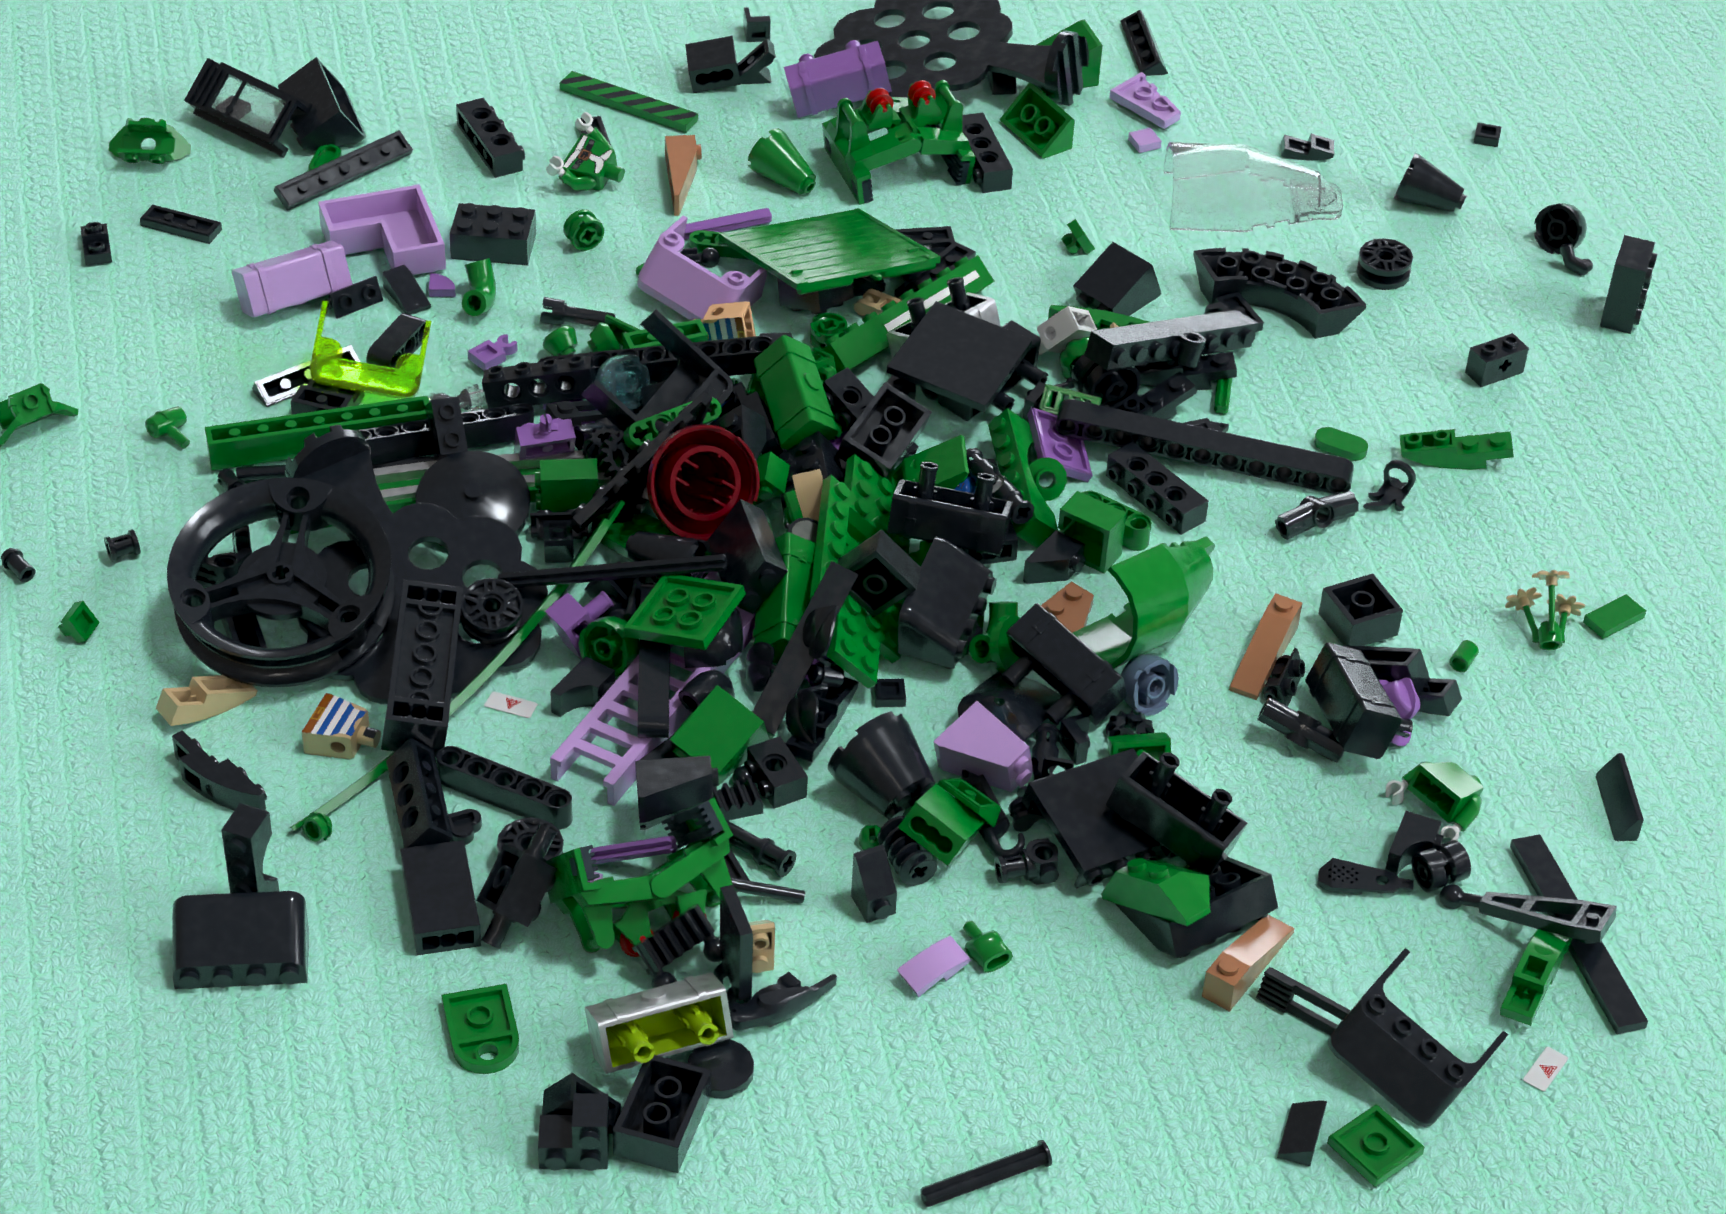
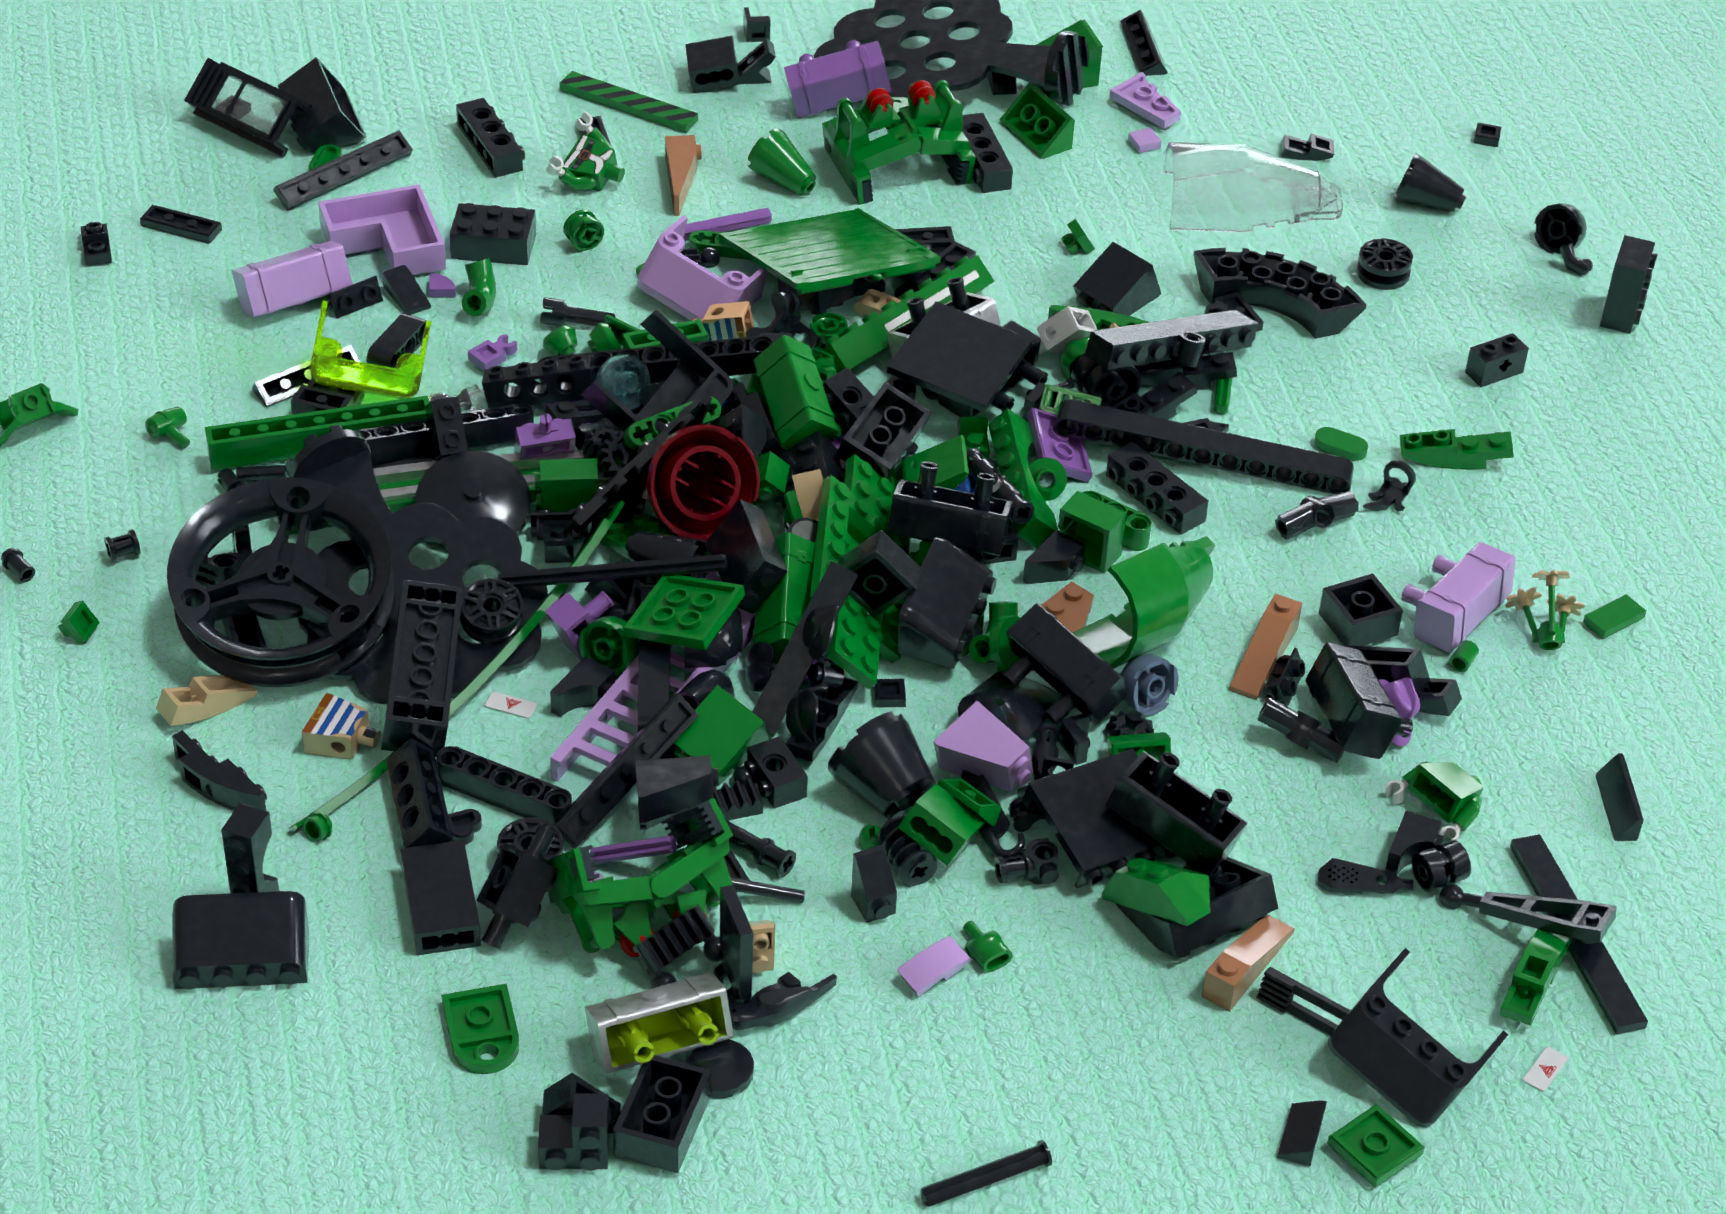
green piece [109,118,191,164] -> none
none -> black tile [553,693,699,848]
none -> black piece [746,290,820,350]
none -> green slope [957,417,990,460]
none -> lavender piece [1401,542,1515,653]

